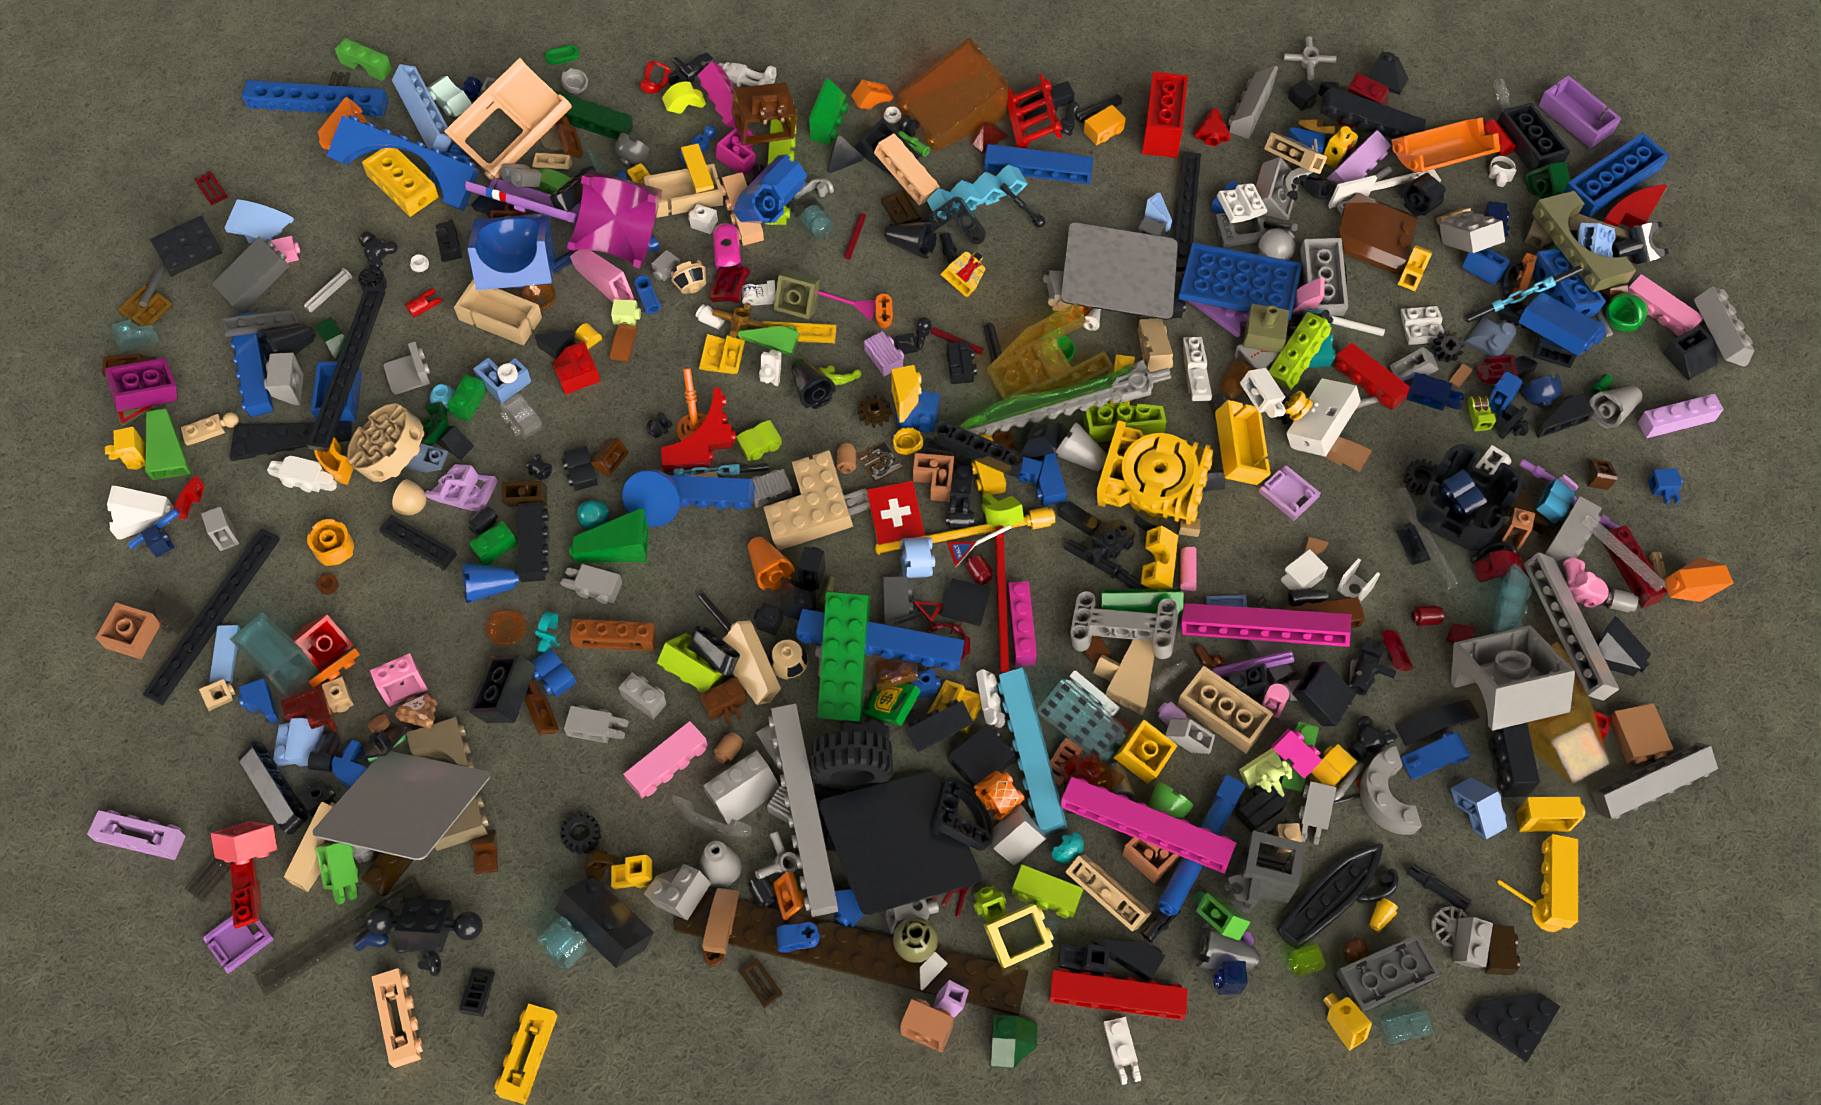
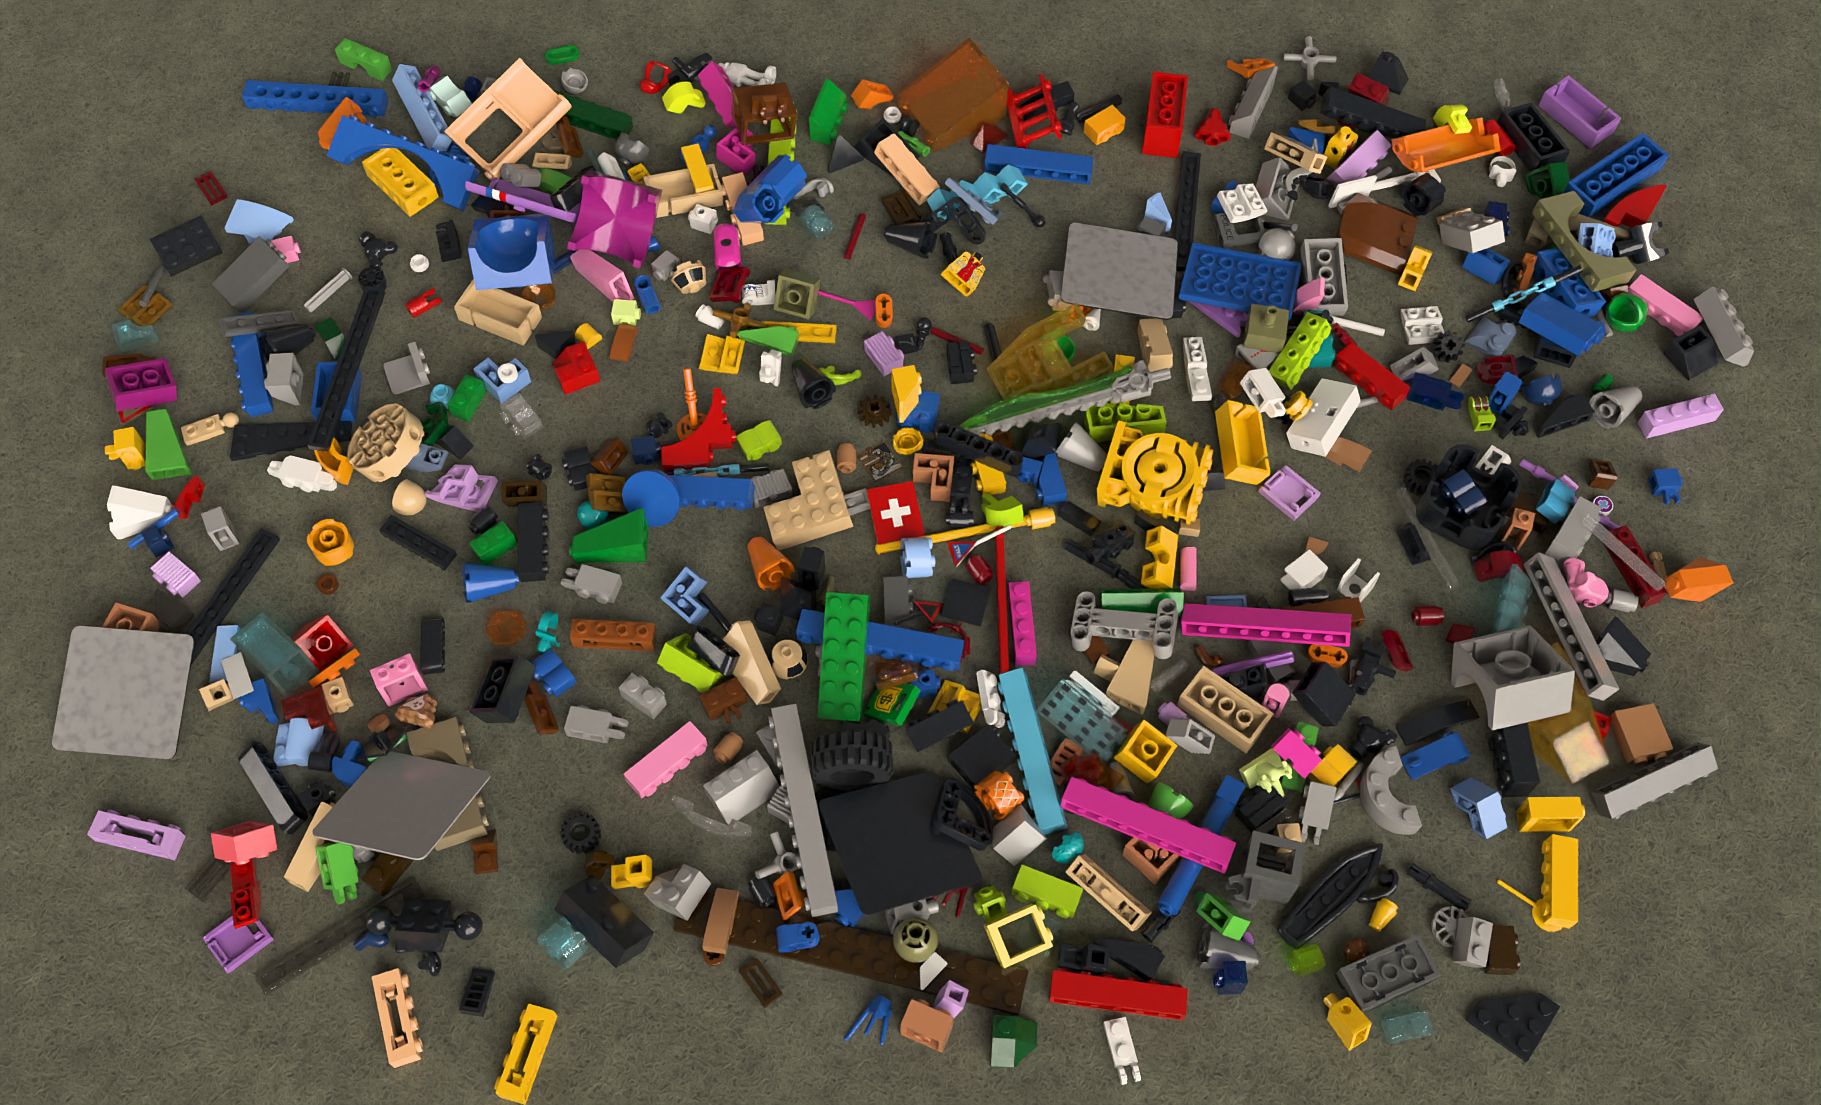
light grey cone [698,841,742,888] -> none
none -> flat silver piece [52,626,194,759]
none -> lavender brick [150,551,201,598]
none -> white sticker [221,652,254,699]
none -> magenta pin [418,65,440,92]
none -> black beam [420,617,445,675]
none -> pearl gold slope [586,473,628,514]
none -> white brick [597,152,625,179]
none -> dark blue brick [631,435,661,465]
none -> medium blue brick [661,567,710,626]
none -> blue plant [844,995,893,1045]
none -> sand blue wing [945,177,1004,225]
none -> orange wing [1227,58,1275,78]
none -> orange beam [1307,644,1348,668]
none -> dark red tile [1331,323,1358,346]
none -> neon yellow brick [1433,104,1473,134]
none -> tile [1592,496,1613,516]

